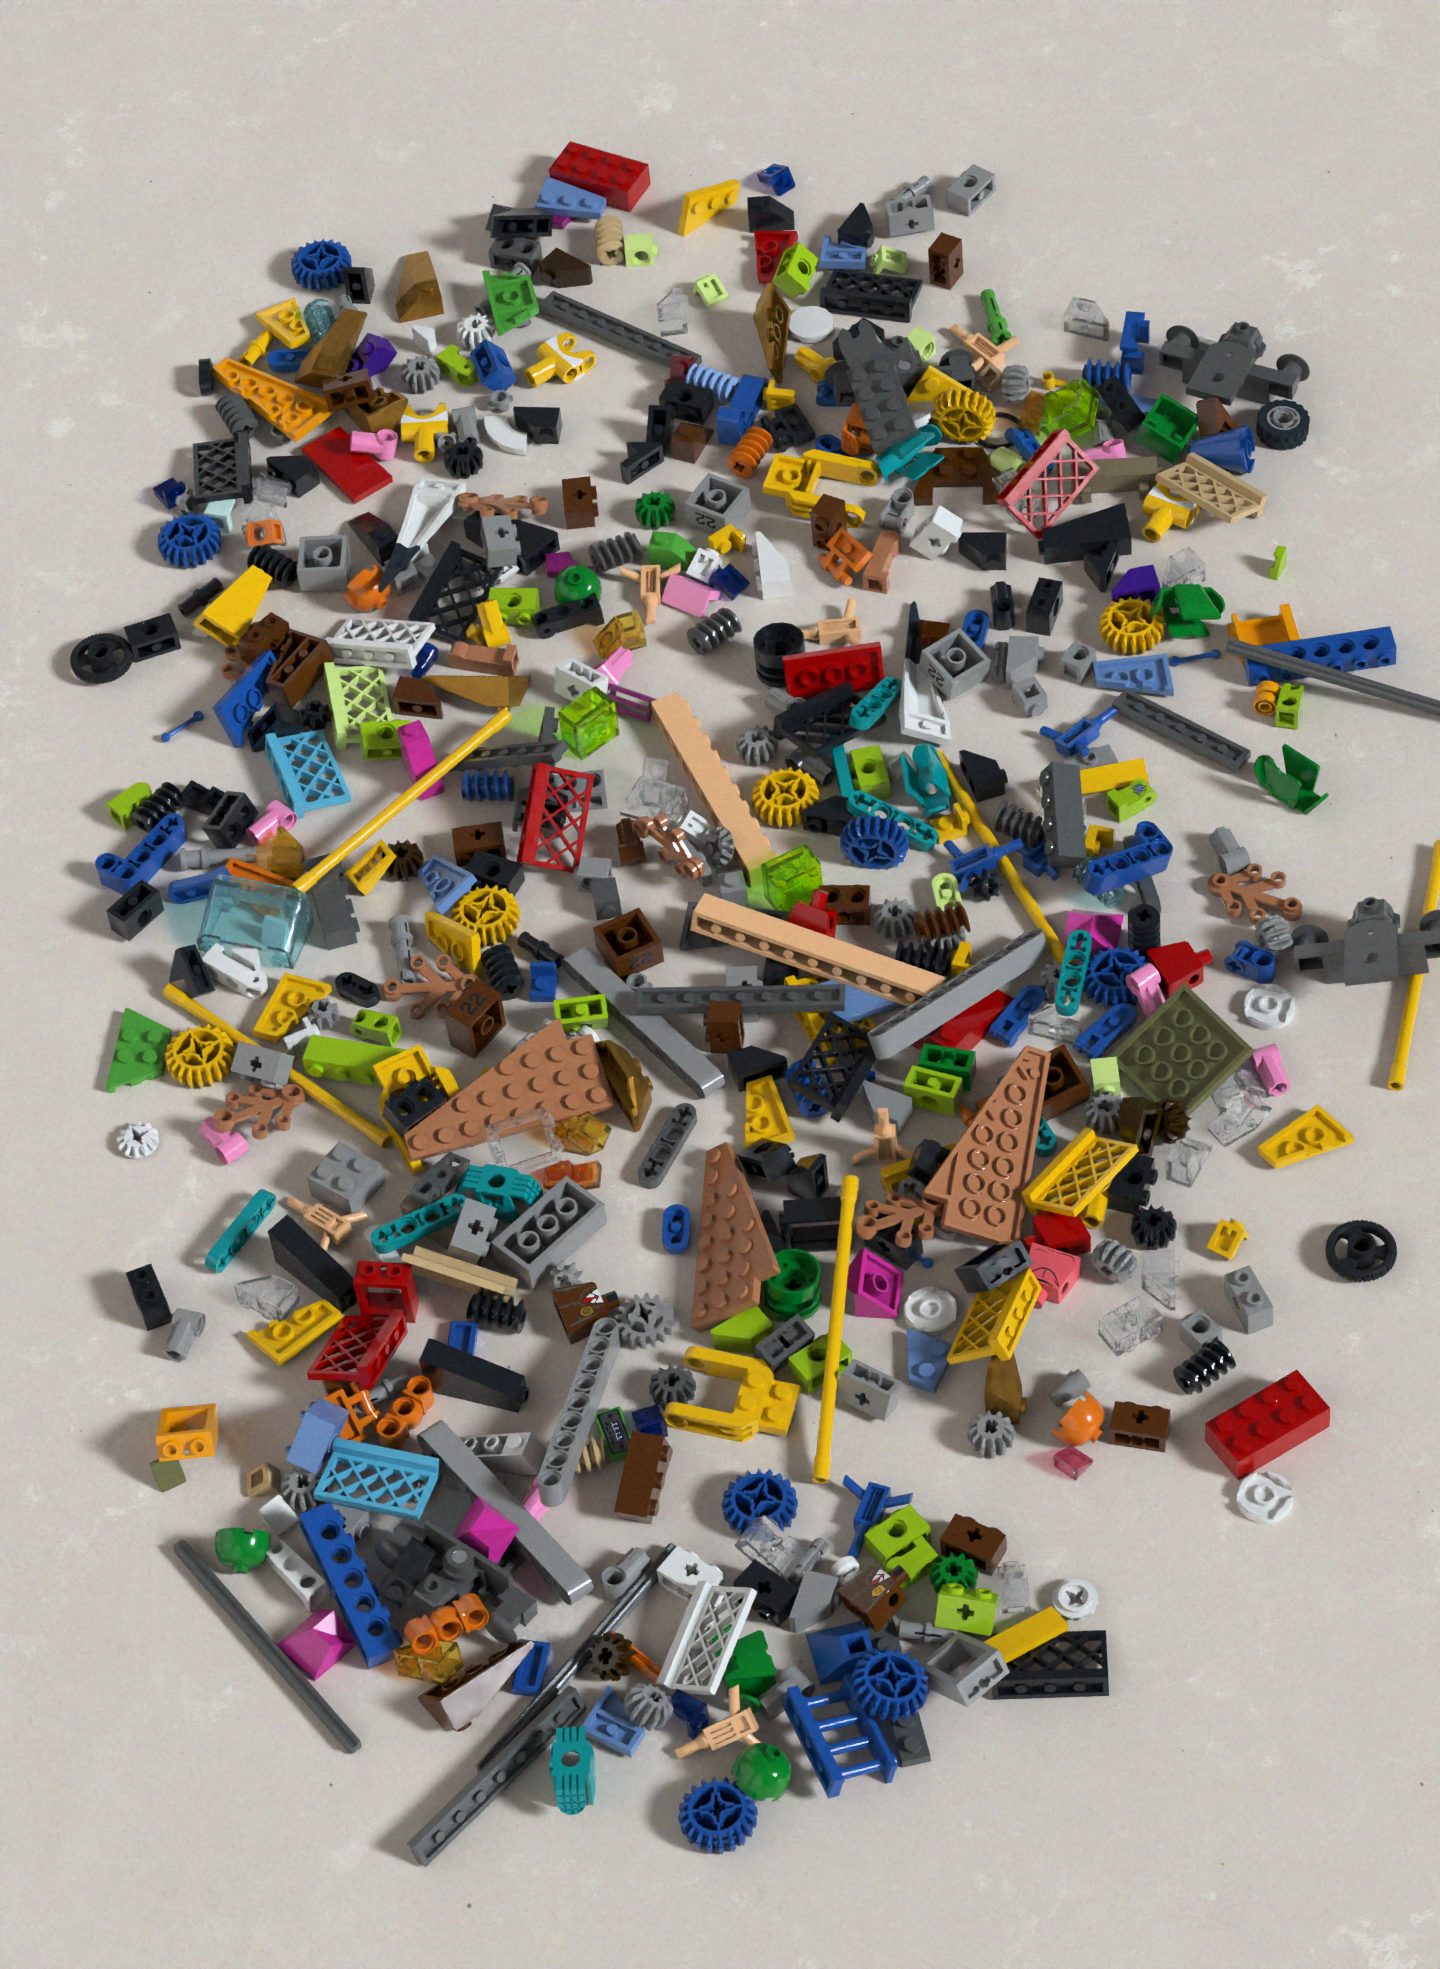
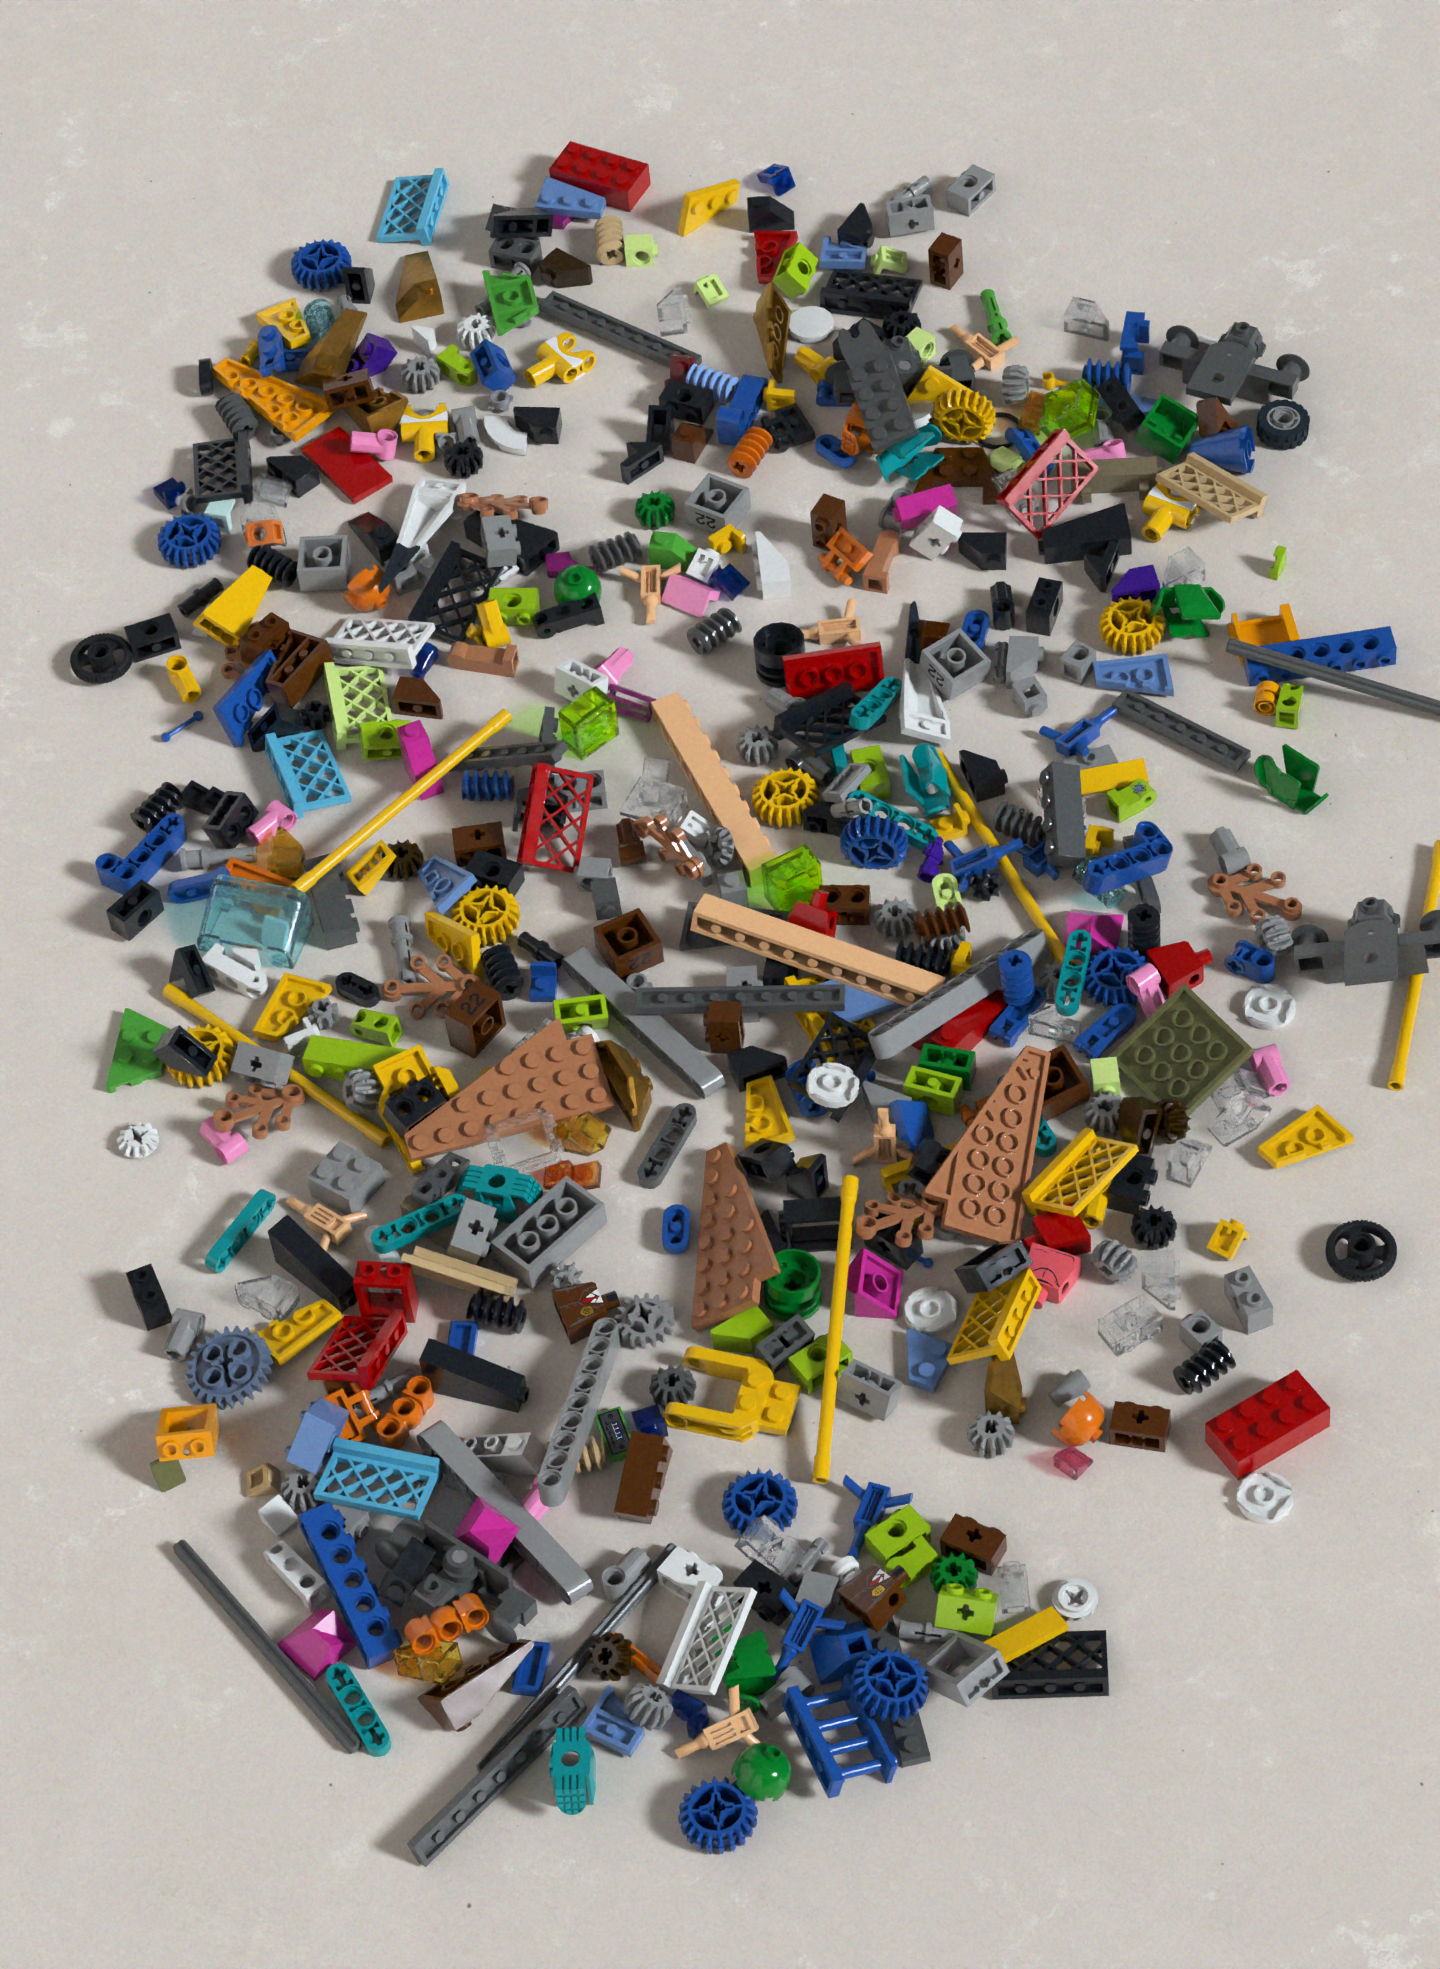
lime leg [106,782,152,830] -> none
green cylinder [215,1528,271,1574] -> none
pearl gold wedge [421,675,531,711] -> none
reddish brown brick [562,476,599,530] -> none
clear yellow slope [593,610,647,660] -> none
yellow plate [762,449,881,528] -> none
white slope [885,751,919,784] -> none
tan slope [975,362,1003,393] -> none
blue hinge [1170,649,1221,667] -> none
none -> black slope [152,1025,218,1078]
none -> yellow piece [166,655,202,704]
none -> sand blue gear [185,1326,273,1410]
none -> blue plate [258,325,285,378]
none -> teal beam [325,1663,391,1757]
none -> light grey gear [341,1068,380,1113]
none -> medium azure fence [376,168,450,246]
none -> blue piece [770,1587,847,1681]
none -> white tile [806,1062,859,1108]
none -> light grey plate [822,763,872,802]
none -> light grey pin [831,798,873,818]
none -> black gear [882,308,922,339]
none -> blue tile [890,1100,934,1153]
none -> dark pink slope [892,484,958,530]
none -> dark purple piece [917,836,944,883]
none -> blue piece [998,949,1035,1007]

